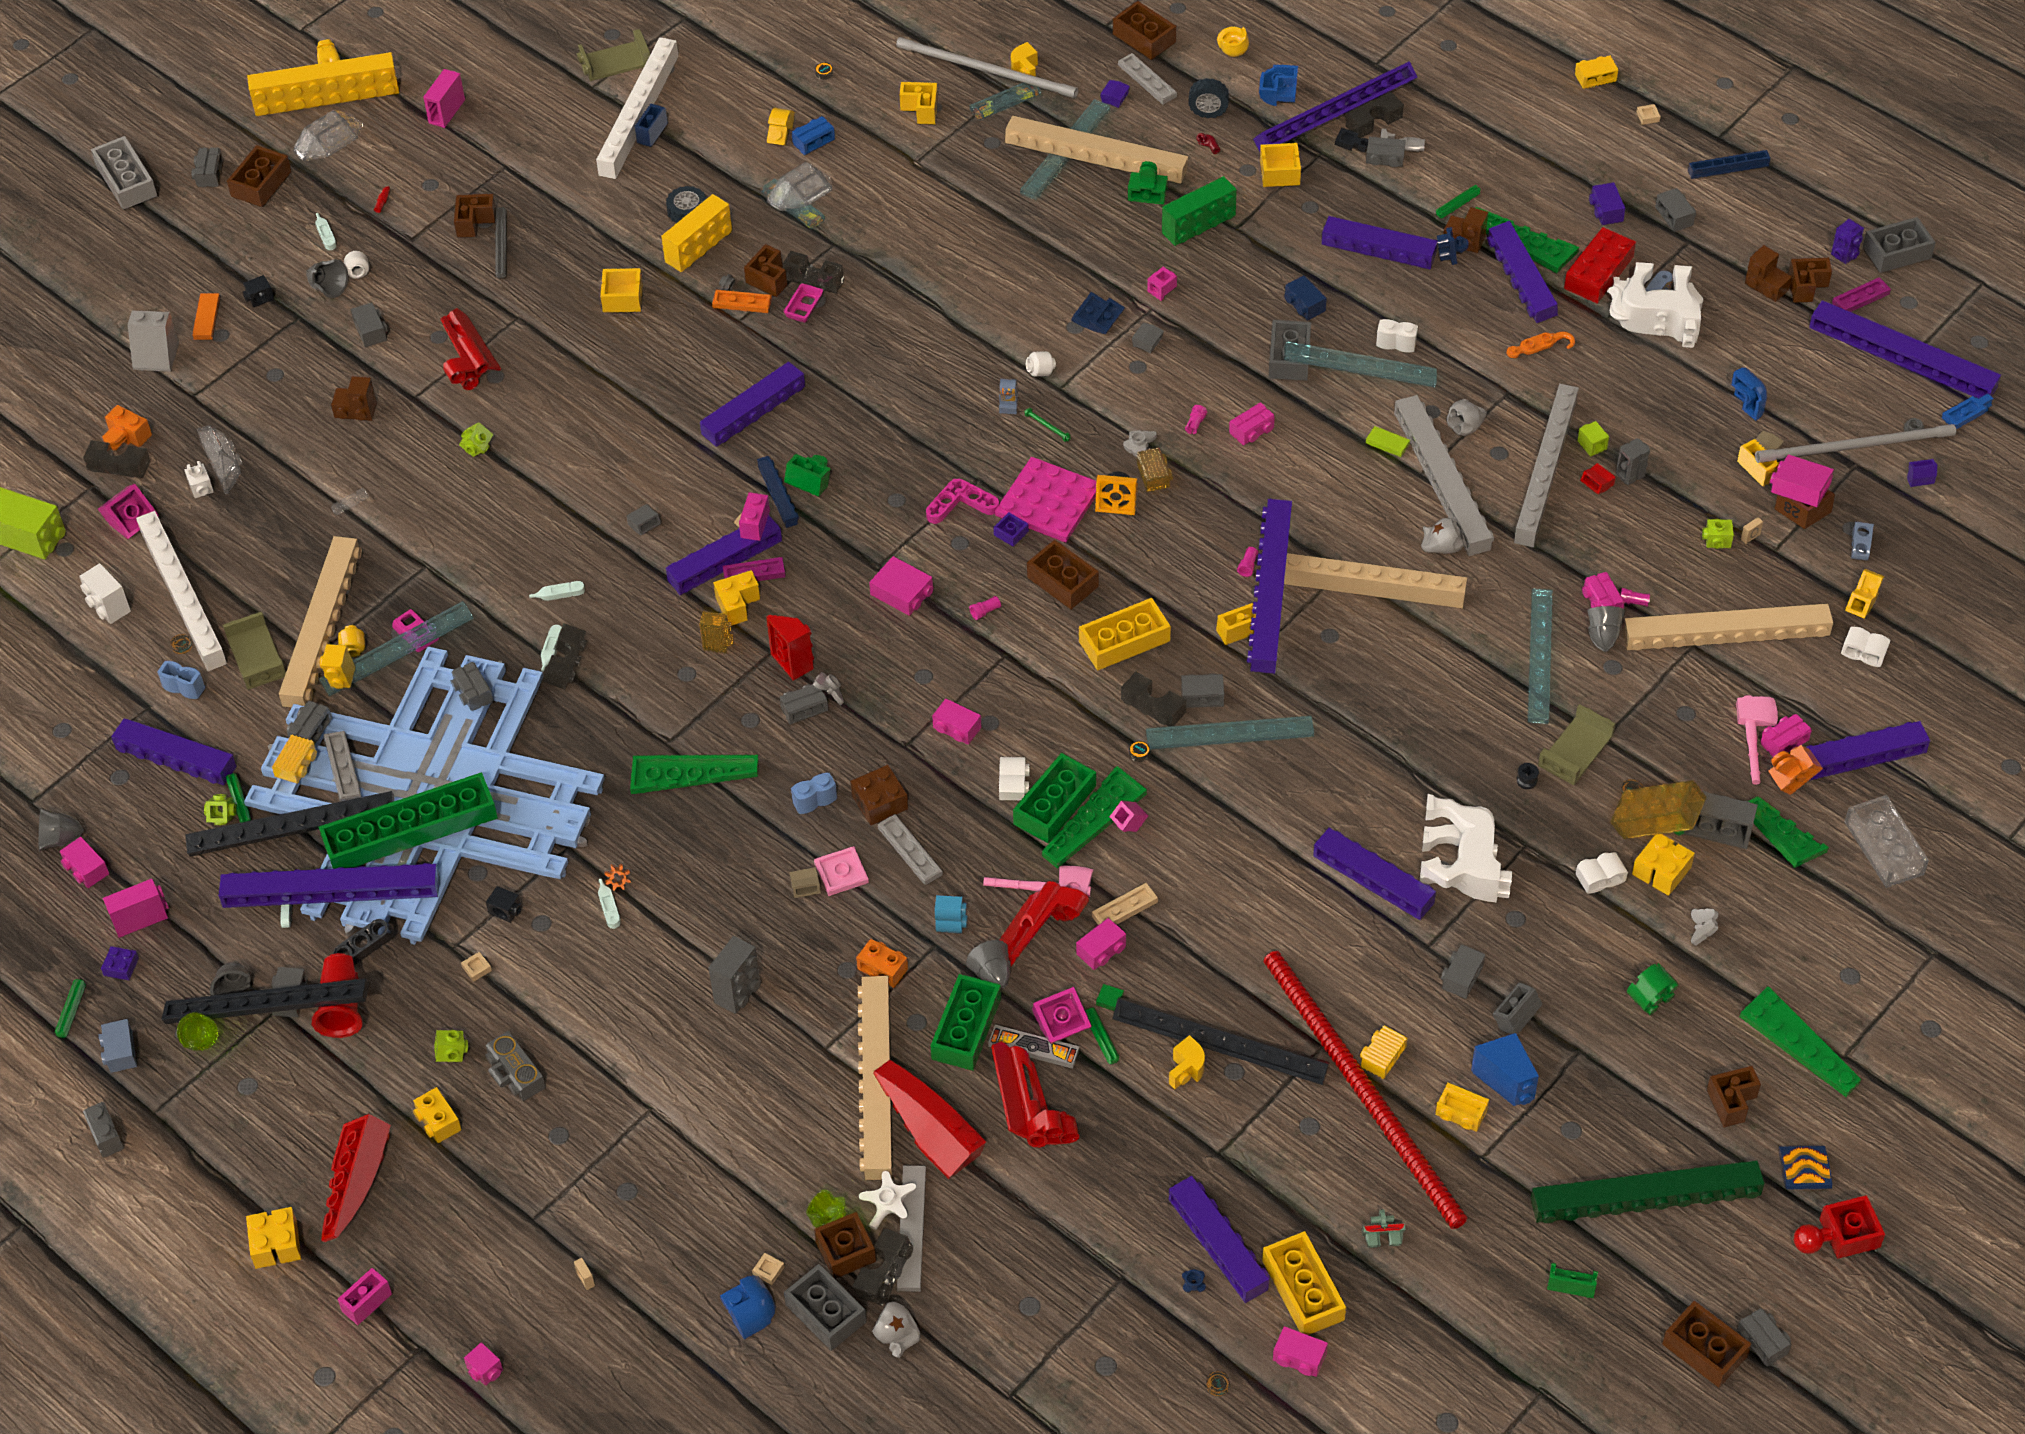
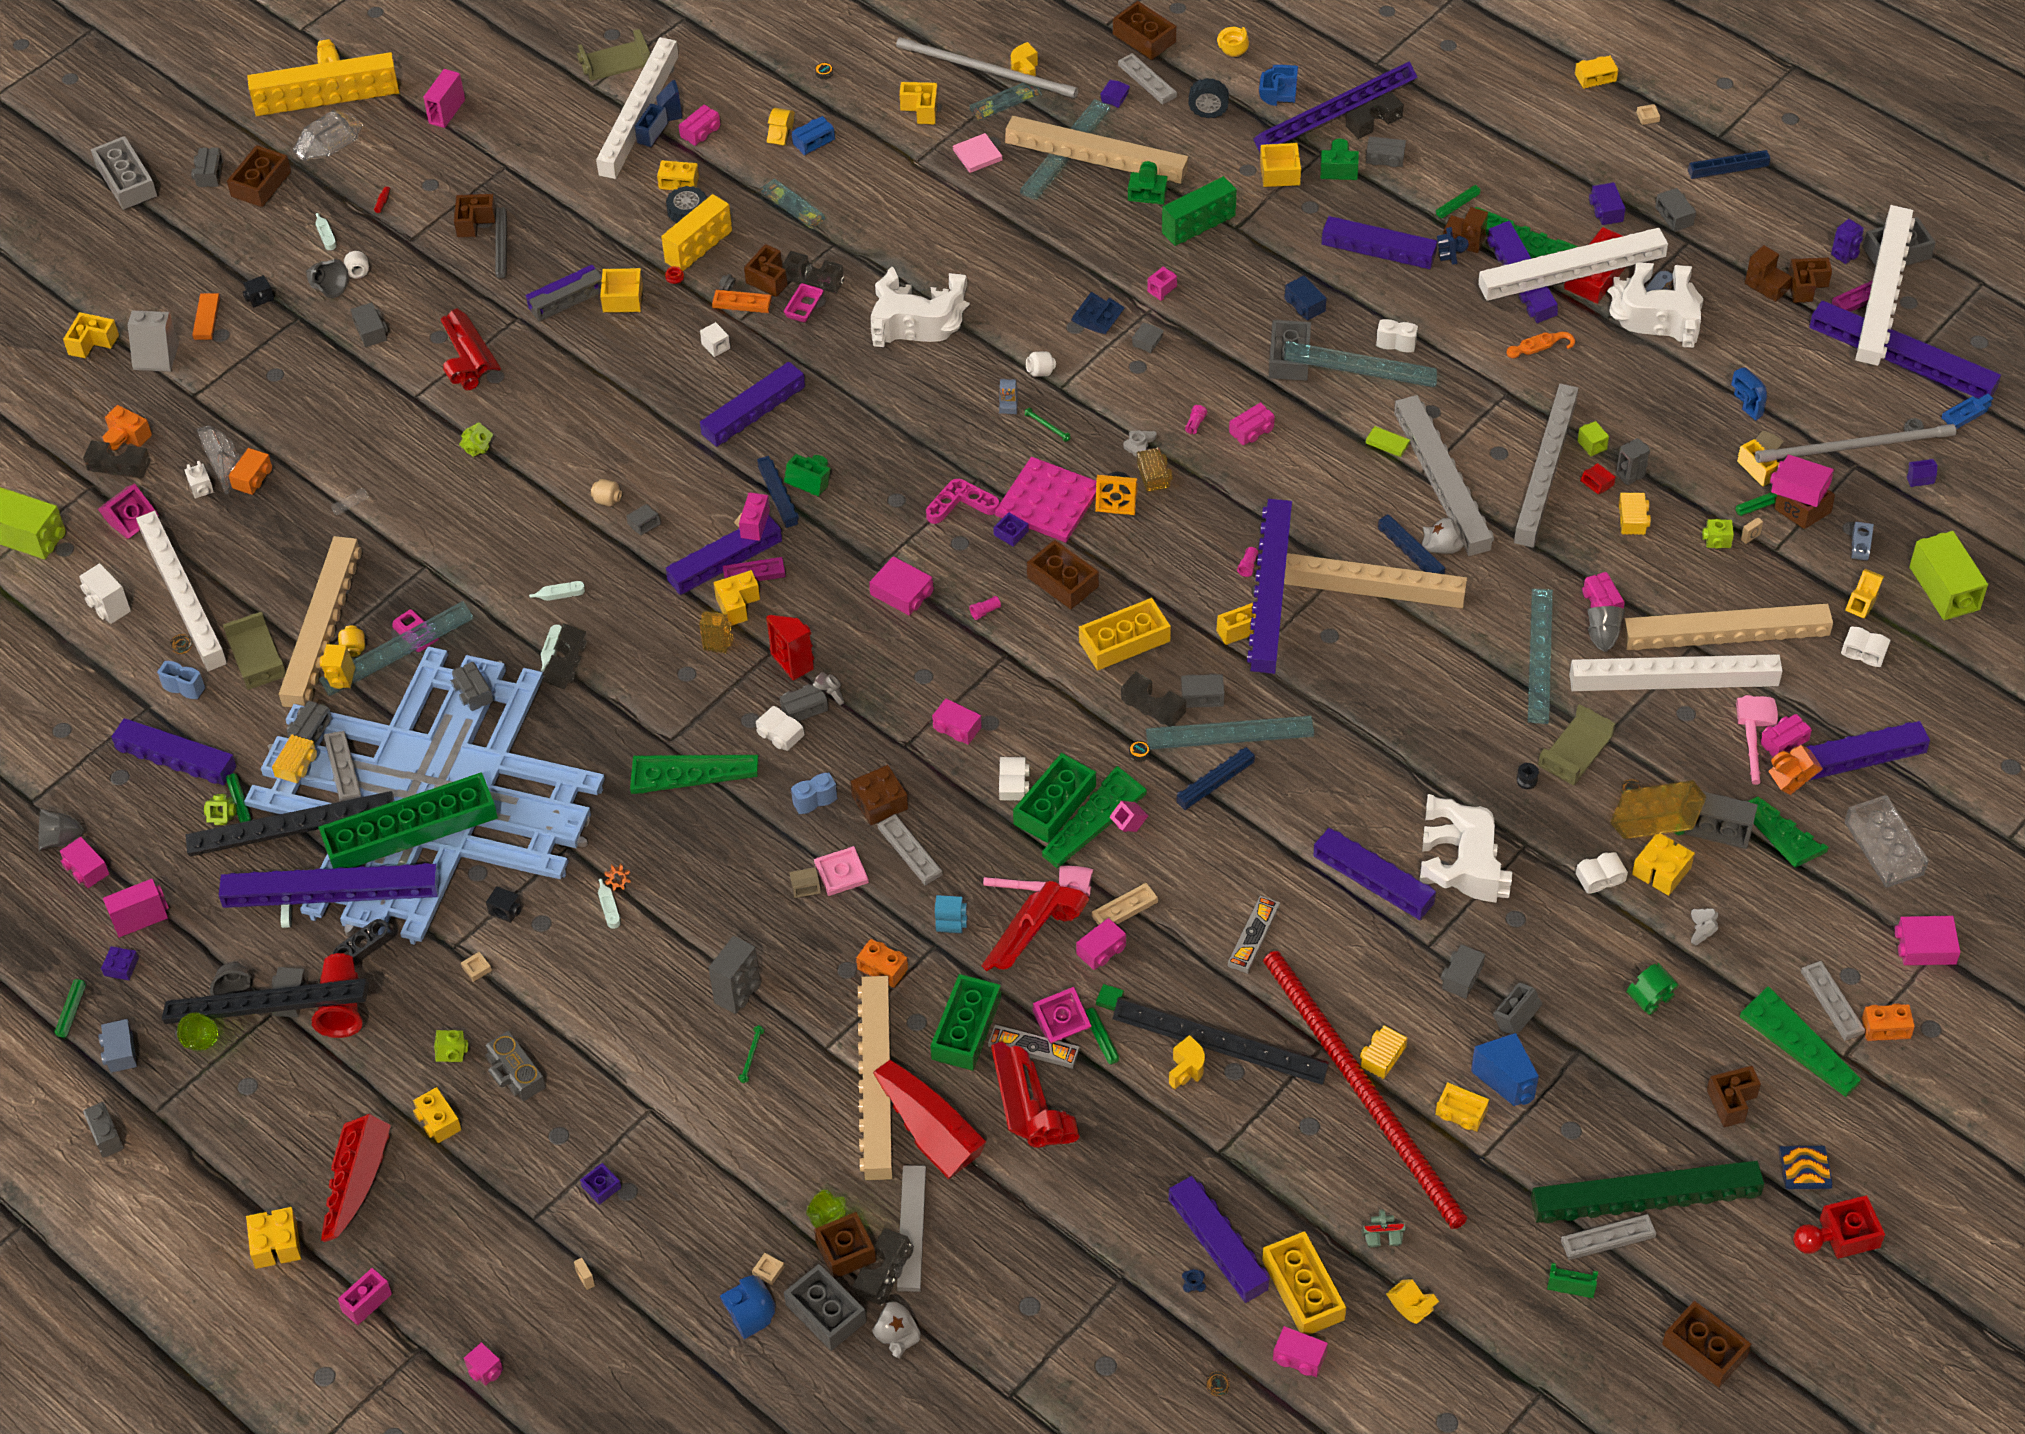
reddish brown brick [331,376,377,421] -> none
clear wedge [767,162,832,211] -> none
white animal [859,1171,916,1230] -> none
dark grey helmet [966,940,1011,988] -> none
dark red arm [1196,133,1221,154] -> none
black plate [1334,128,1369,153] -> none
light grey piece [1381,129,1425,152] -> none
light grey piece [1447,399,1486,436] -> none
dark pink pin [1620,588,1650,607] -> none
dark grey brick [1737,1308,1792,1367] -> none
none -> yellow brick [63,312,119,359]
none -> orange brick [228,448,272,495]
none -> dark grey piece [526,265,602,322]
none -> dark purple piece [580,1163,621,1205]
none -> tan head [591,479,622,507]
none -> dark blue slope [656,80,682,121]
none -> yellow brick [657,160,699,190]
none -> red plate [665,266,684,284]
none -> dark pink brick [679,105,720,146]
none -> white brick [700,322,730,357]
none -> green axle [738,1025,765,1083]
none -> white brick [756,706,804,751]
none -> white piece [871,267,970,347]
none -> bright pink tile [953,133,1002,173]
none -> dark blue piece [1176,747,1255,810]
none -> tile [1228,896,1280,974]
none -> green brick [1320,138,1359,180]
none -> dark blue piece [1378,514,1445,574]
none -> yellow brick [1386,1279,1439,1324]
none -> white brick [1478,228,1668,301]
none -> light grey tile [1561,1214,1656,1260]
none -> white brick [1569,655,1782,691]
none -> yellow brick [1619,493,1651,535]
none -> green axle [1735,492,1777,516]
none -> light grey tile [1801,961,1865,1041]
none -> white brick [1855,205,1915,366]
none -> orange brick [1861,1004,1915,1041]
none -> dark pink brick [1895,916,1961,965]
none -> lime brick [1909,531,1988,621]

